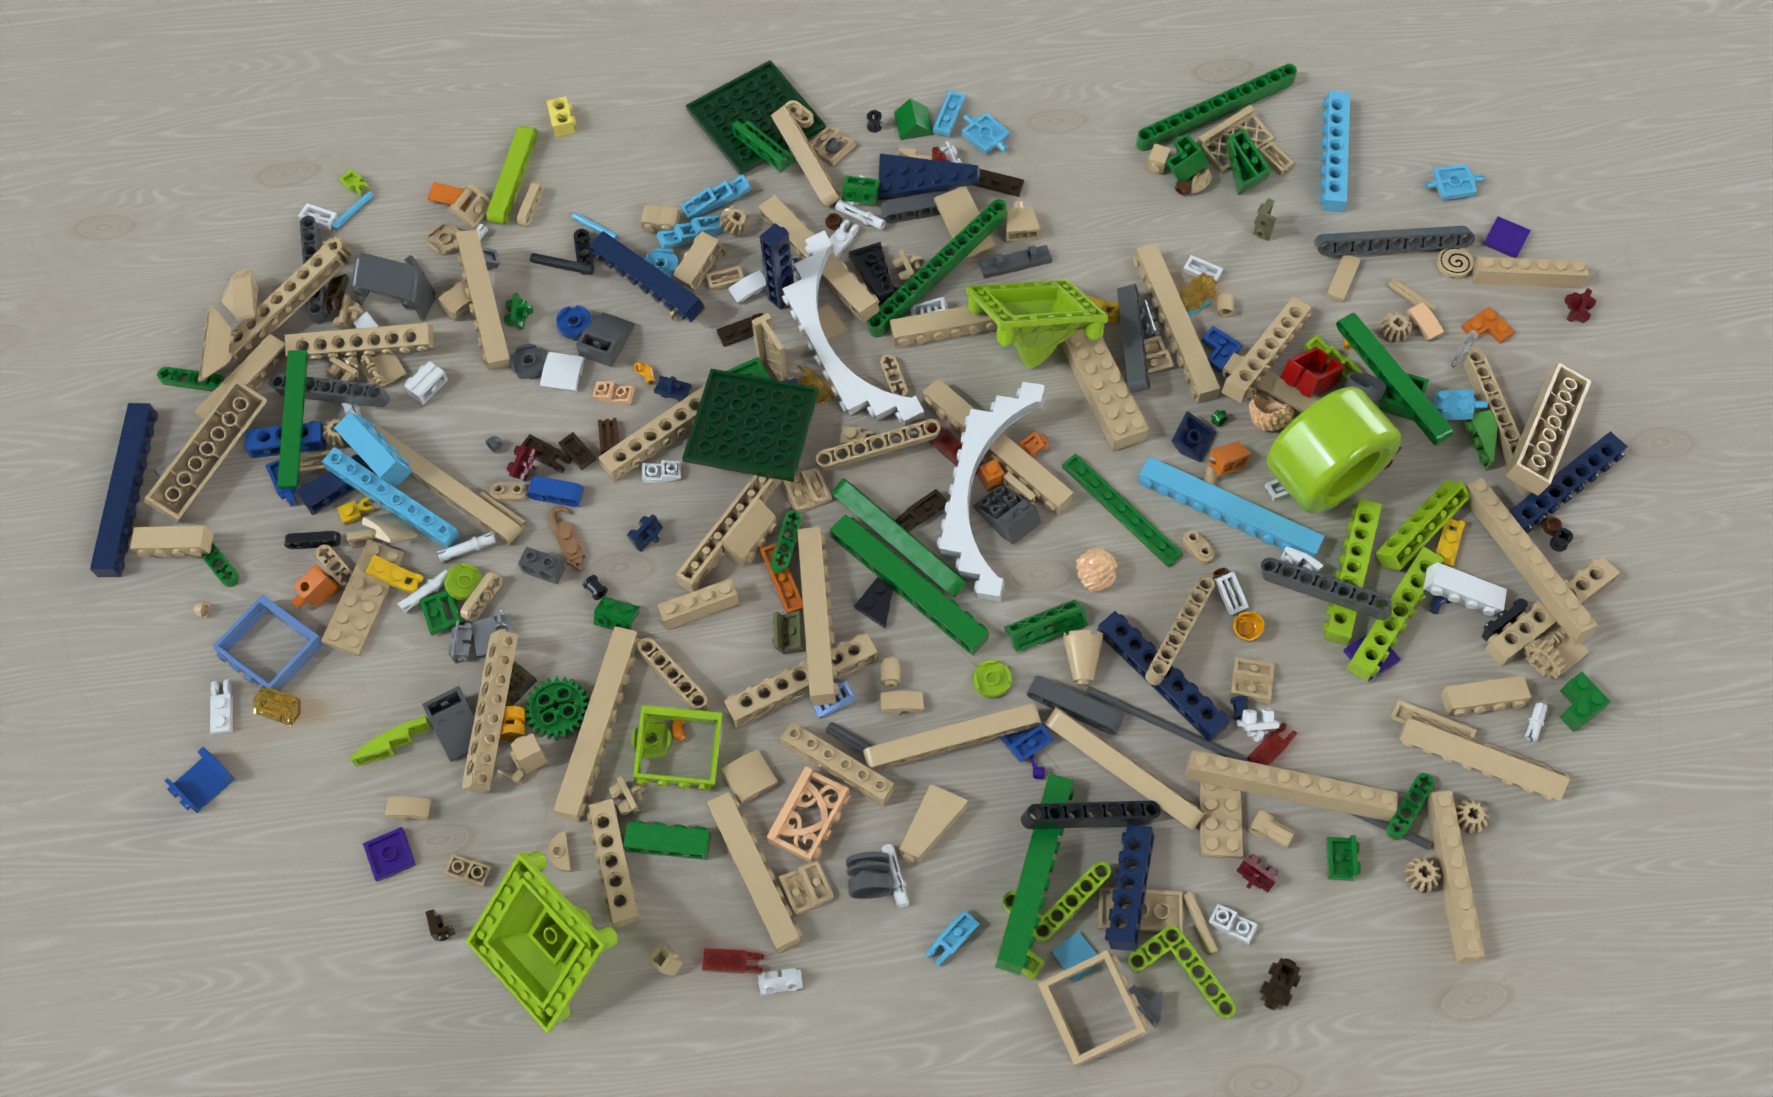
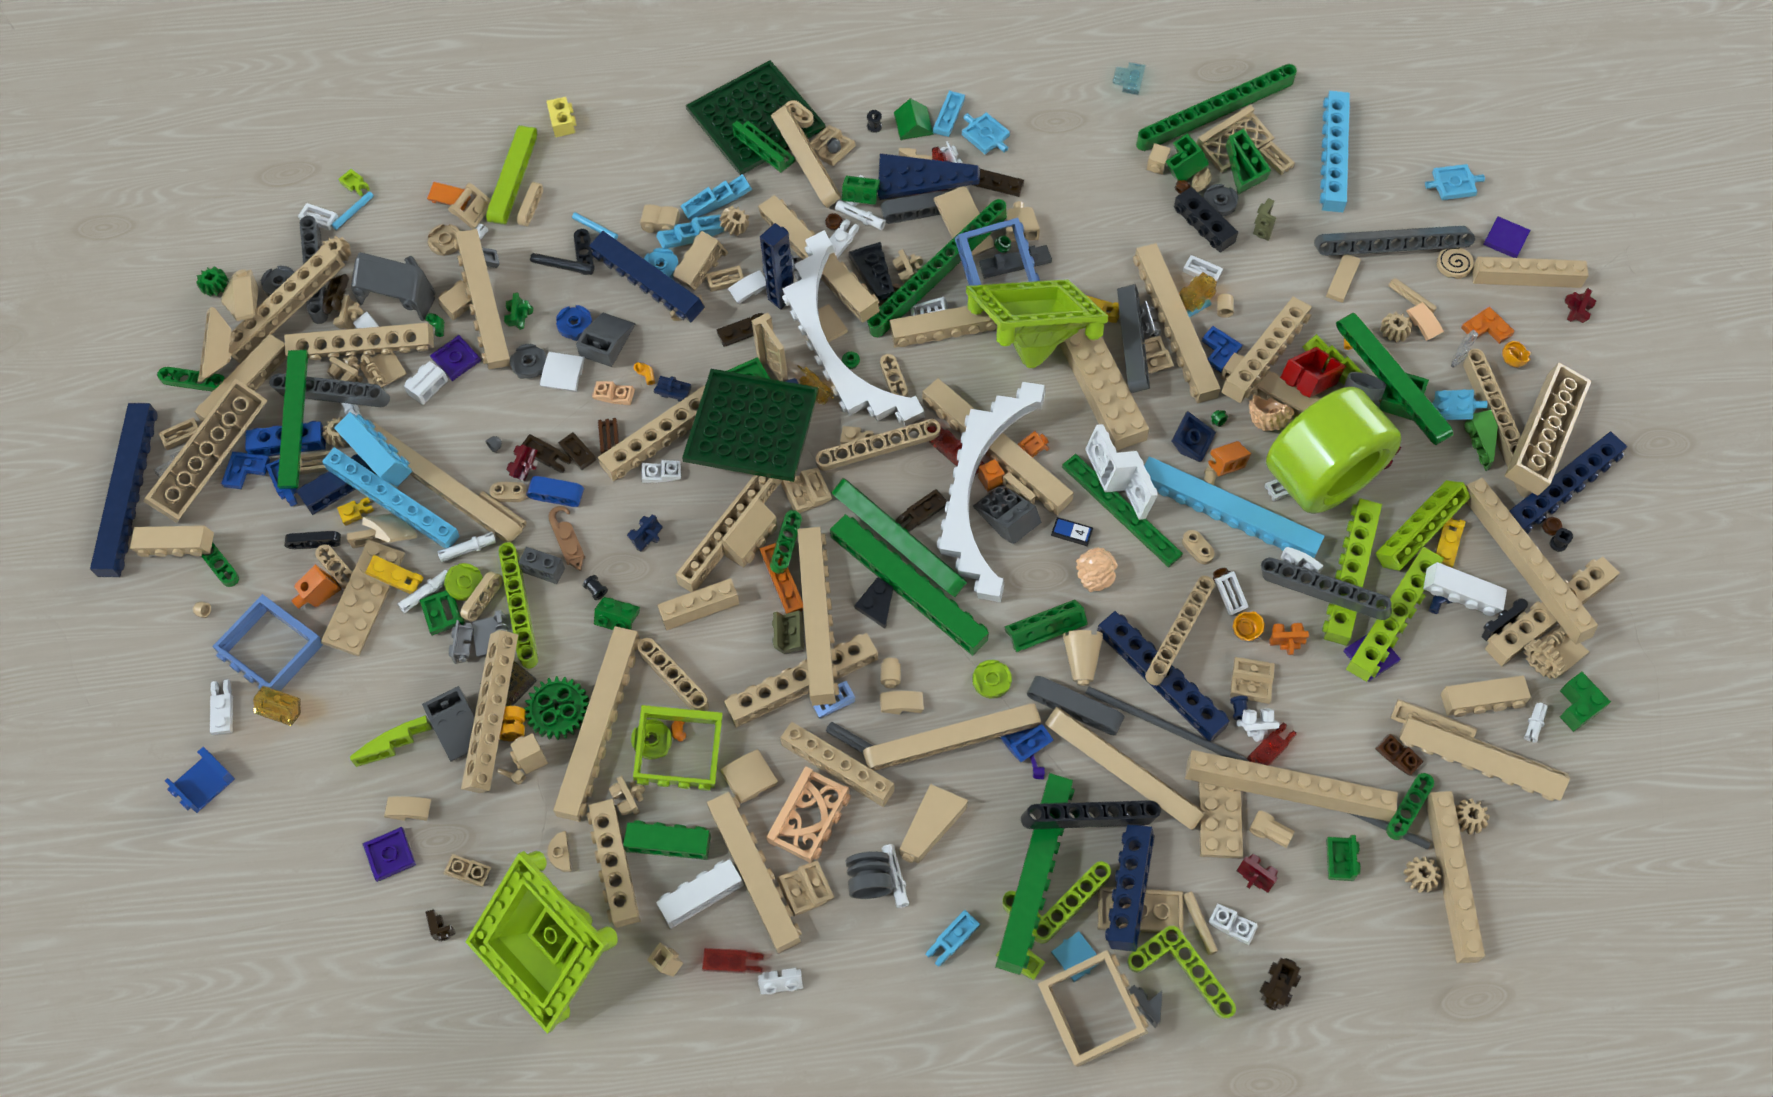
none -> tan tile [159,417,199,450]
none -> green gear [196,266,229,297]
none -> blue plate [221,451,271,490]
none -> dark grey plate [261,265,294,296]
none -> green arm [426,313,444,337]
none -> dark purple tile [430,335,481,381]
none -> lime beam [499,542,538,669]
none -> white brick [656,859,744,929]
none -> green plate [842,352,860,369]
none -> medium blue window [954,218,1040,286]
none -> green plate [994,236,1011,253]
none -> tile [1051,517,1093,547]
none -> white bracket [1085,424,1158,520]
none -> clear light blue hinge [1112,62,1146,95]
none -> black brick [1174,187,1238,252]
none -> dark grey plate [1203,184,1238,216]
none -> orange hips [1269,623,1309,655]
none -> reddish brown slope [1375,734,1424,776]
none -> light orange hair [1502,341,1531,368]

